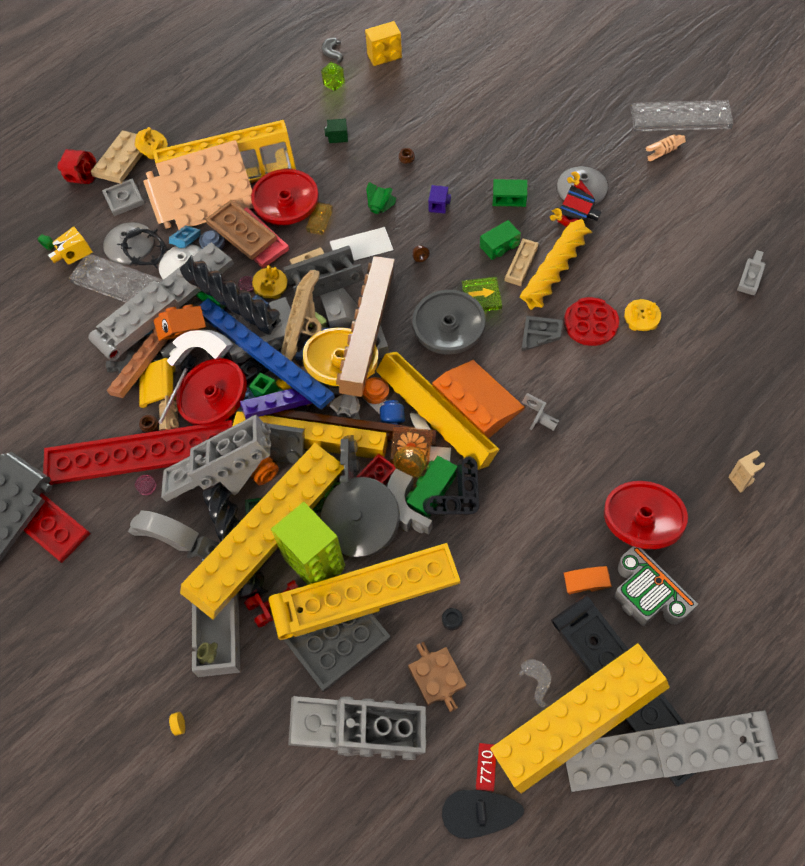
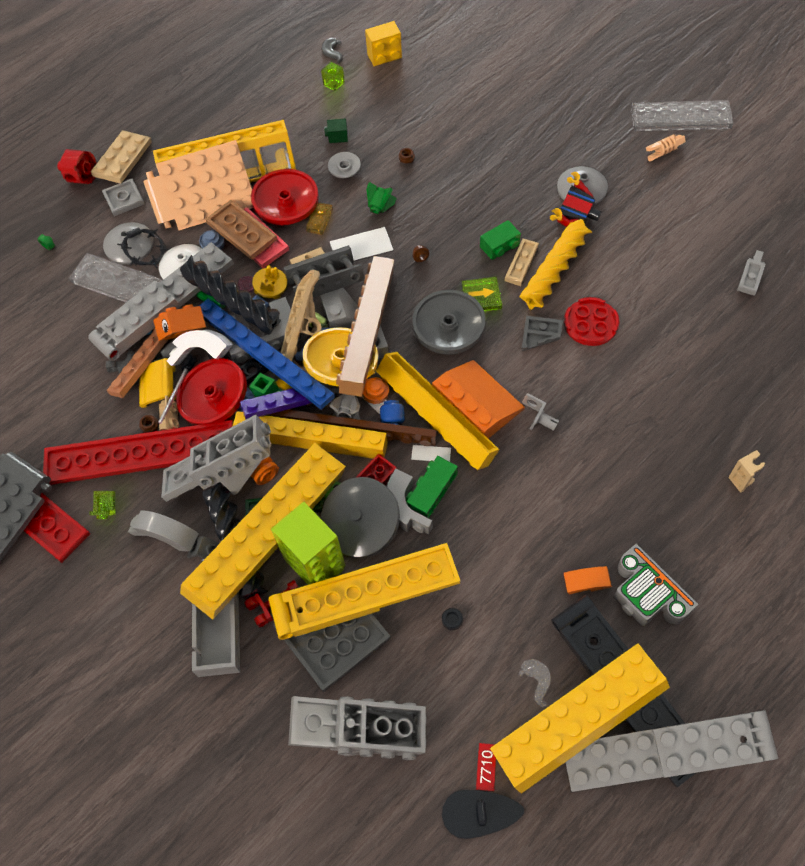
yellow torso [48,227,93,264] -> none
yellow plate [134,127,168,159] -> none
clear pink tile [135,475,156,495] -> none
dark azure plate [169,225,201,248] -> none
yellow tile [169,712,185,736] -> none
olive plate [197,642,218,664] -> none
dark grey plate [267,423,305,464] -> none
dark grey wing [340,435,360,483] -> none
clear orange tile [390,425,433,470] -> none
clear yellow hair [393,446,427,478] -> none
medium nougat plate [408,642,466,712] -> none
white sticker [410,413,432,430] -> none
black beam [423,457,479,515] -> none
dark purple brick [428,185,451,214] -> none
green brick [492,179,527,207] -> none
red dish [604,481,688,549] -> none
yellow plate [624,299,661,331] -> none
none -> clear neon green bracket [89,491,115,519]
none -> light grey dish [328,152,361,178]

